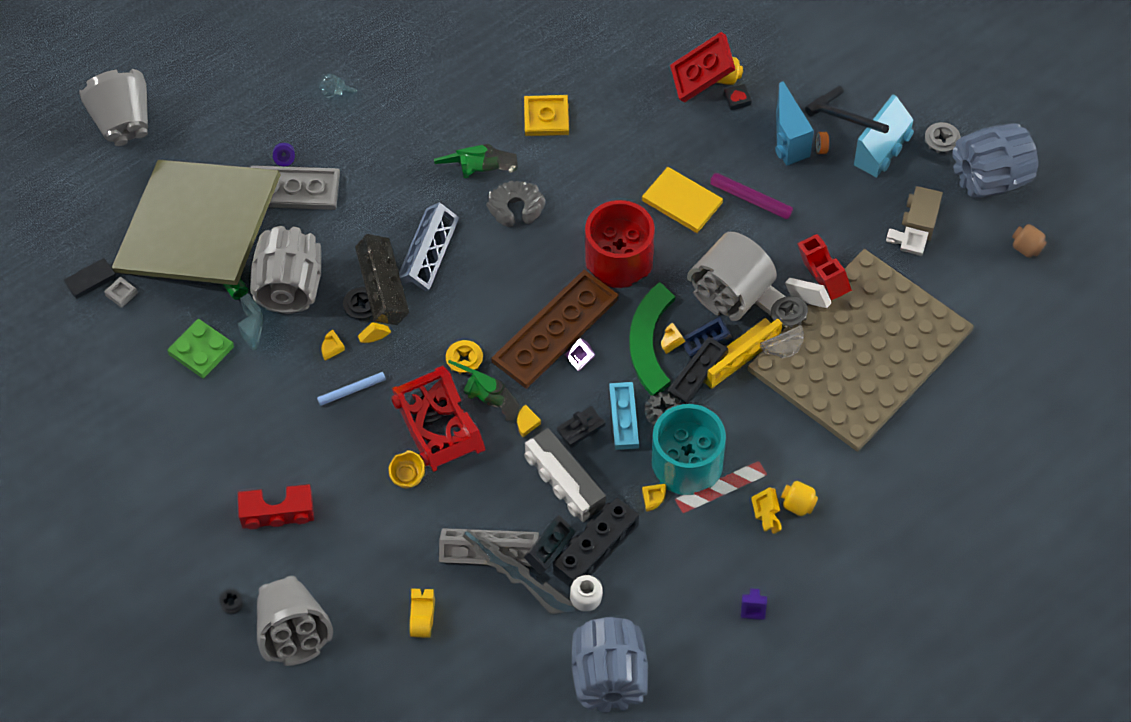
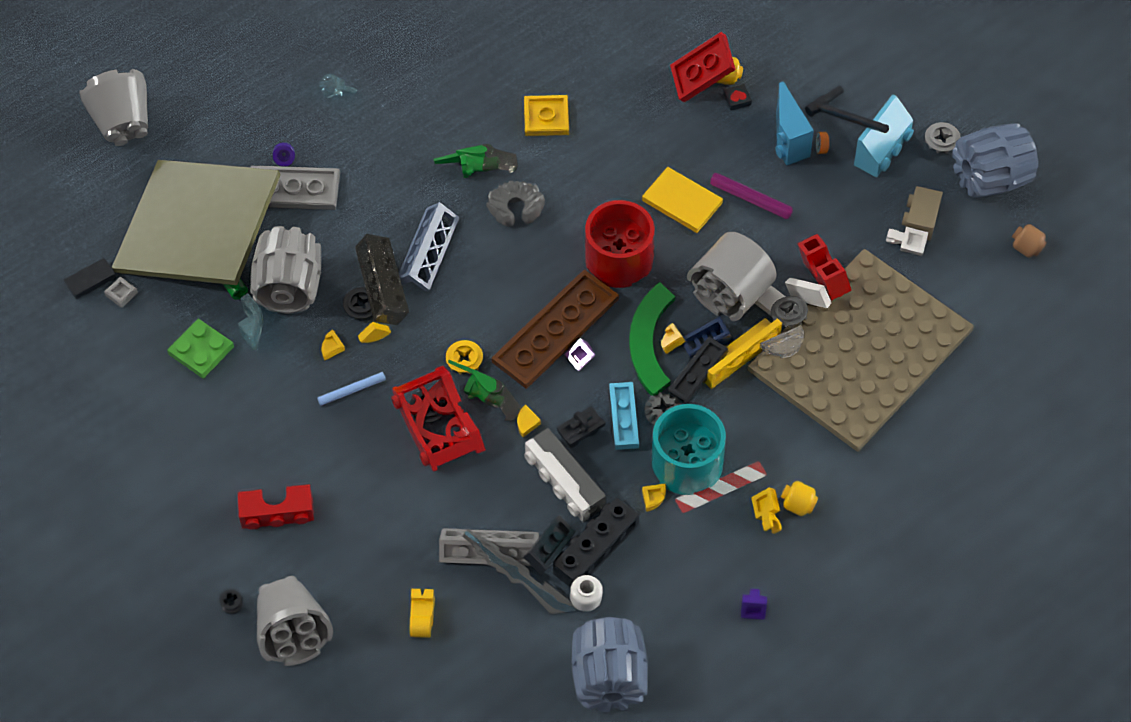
yellow hair [389,450,425,489] -> none

